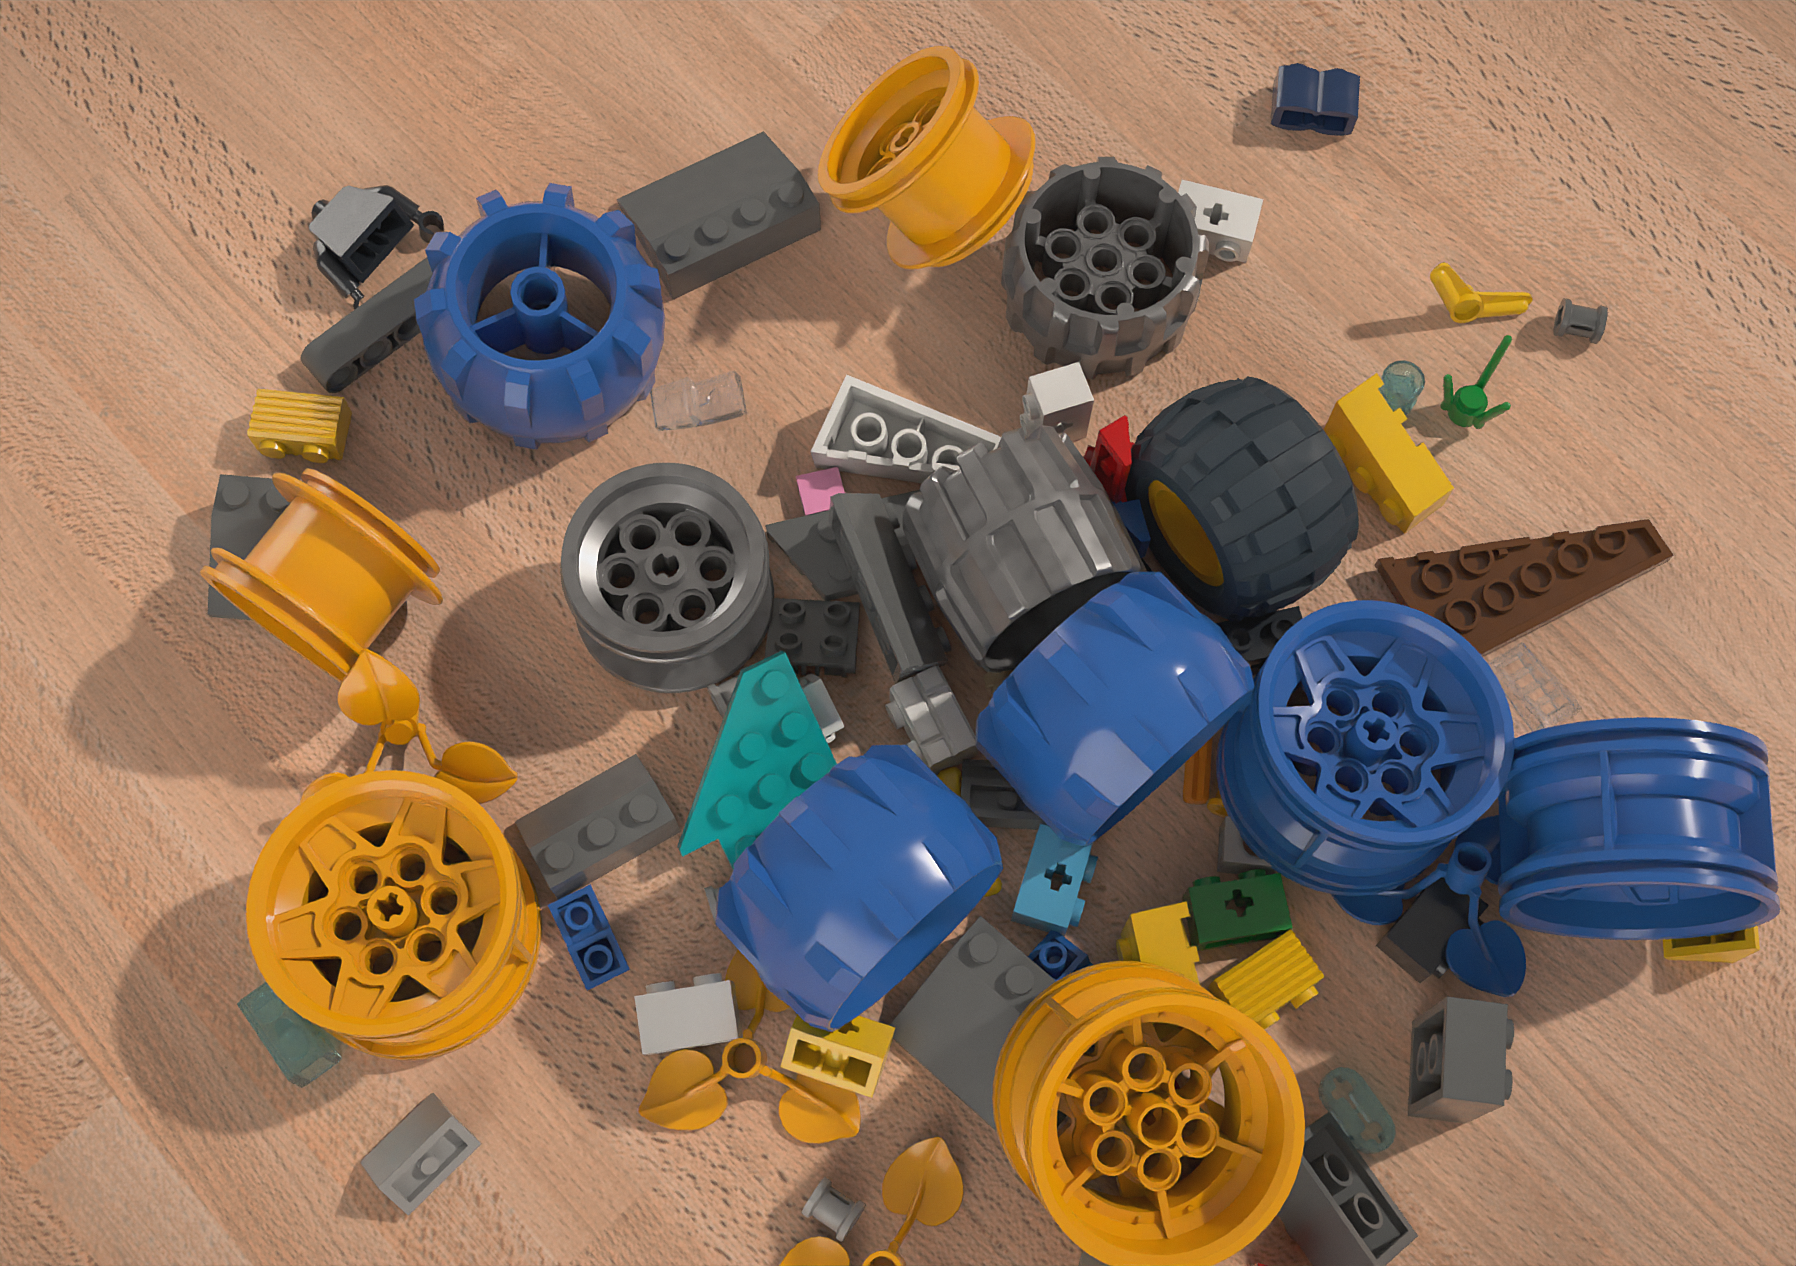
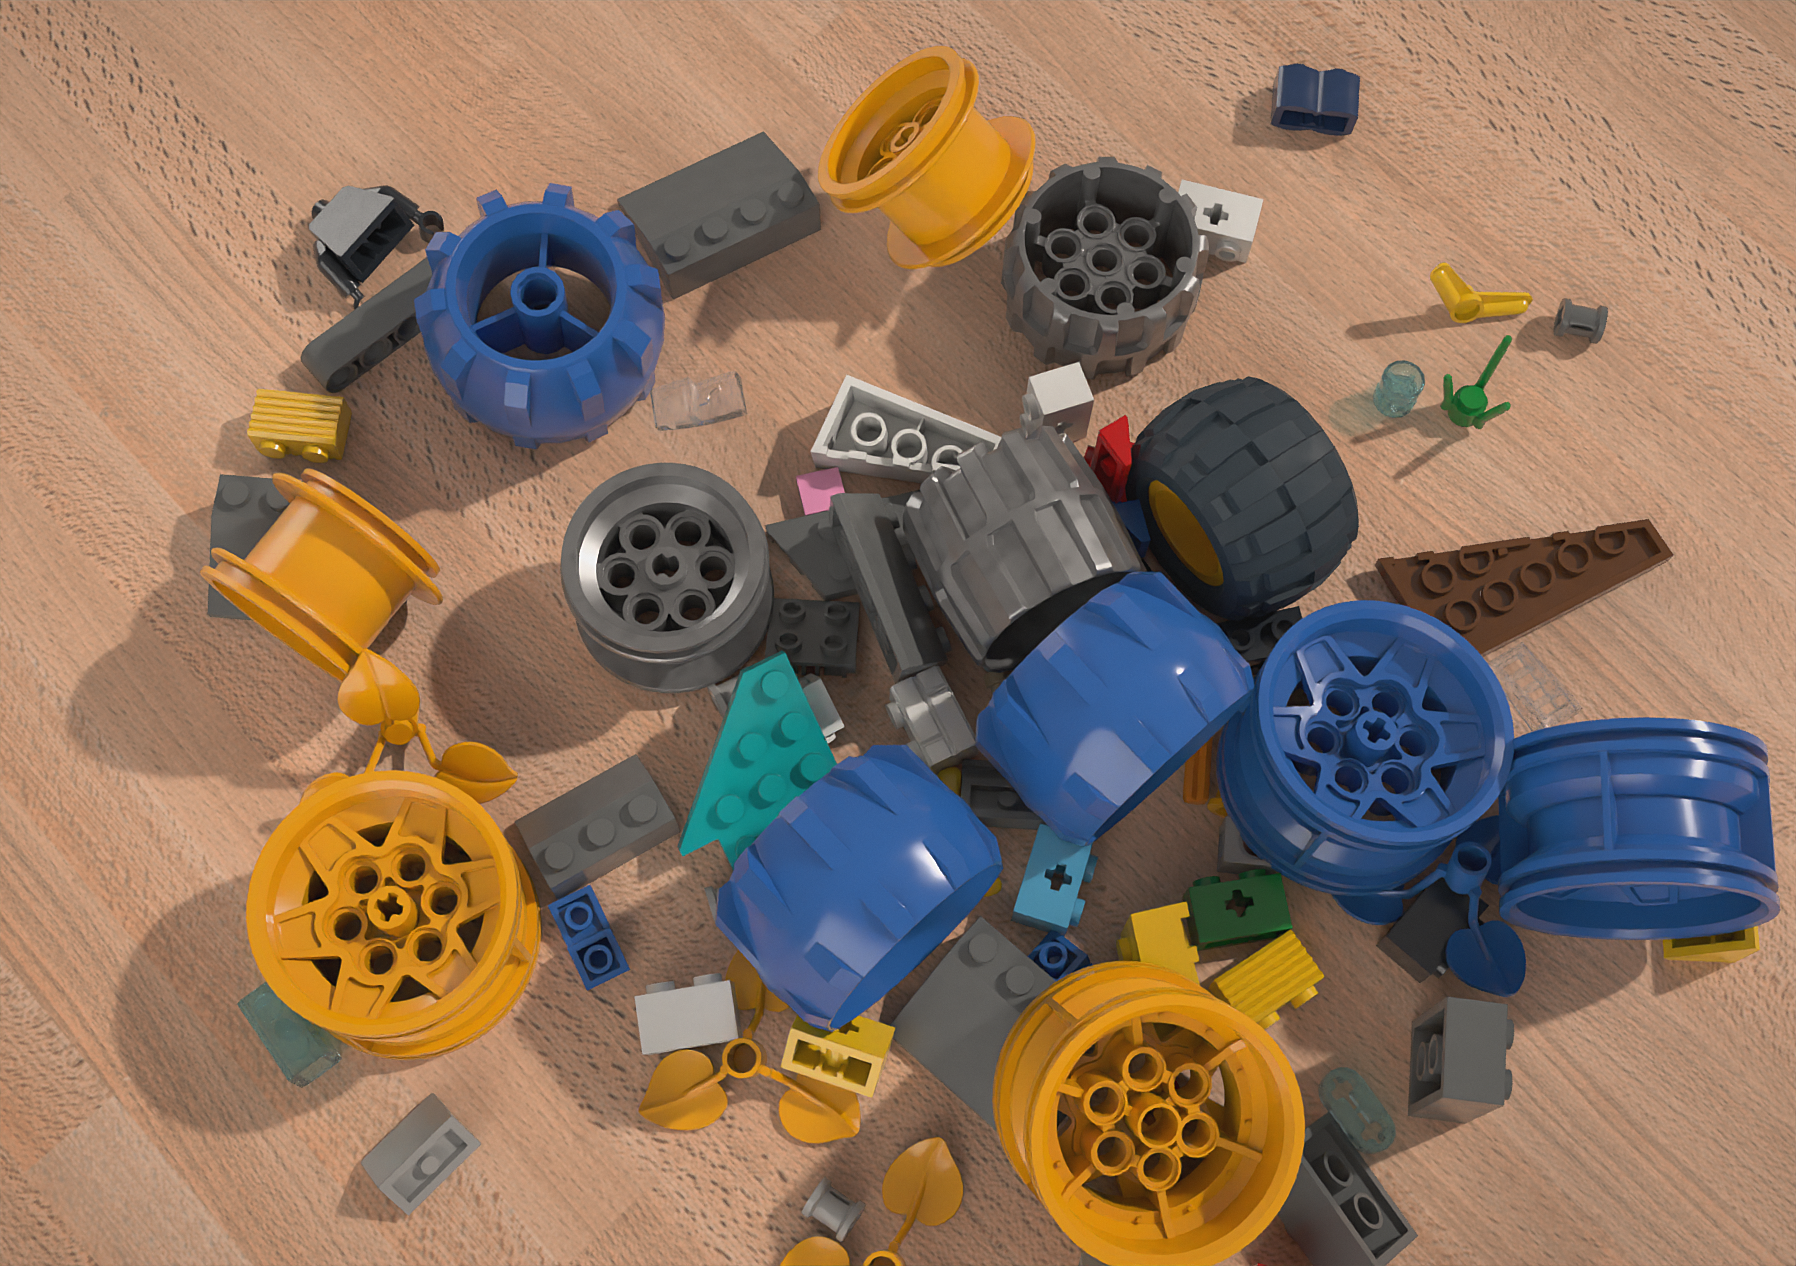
yellow wedge [1324,373,1454,534] -> none

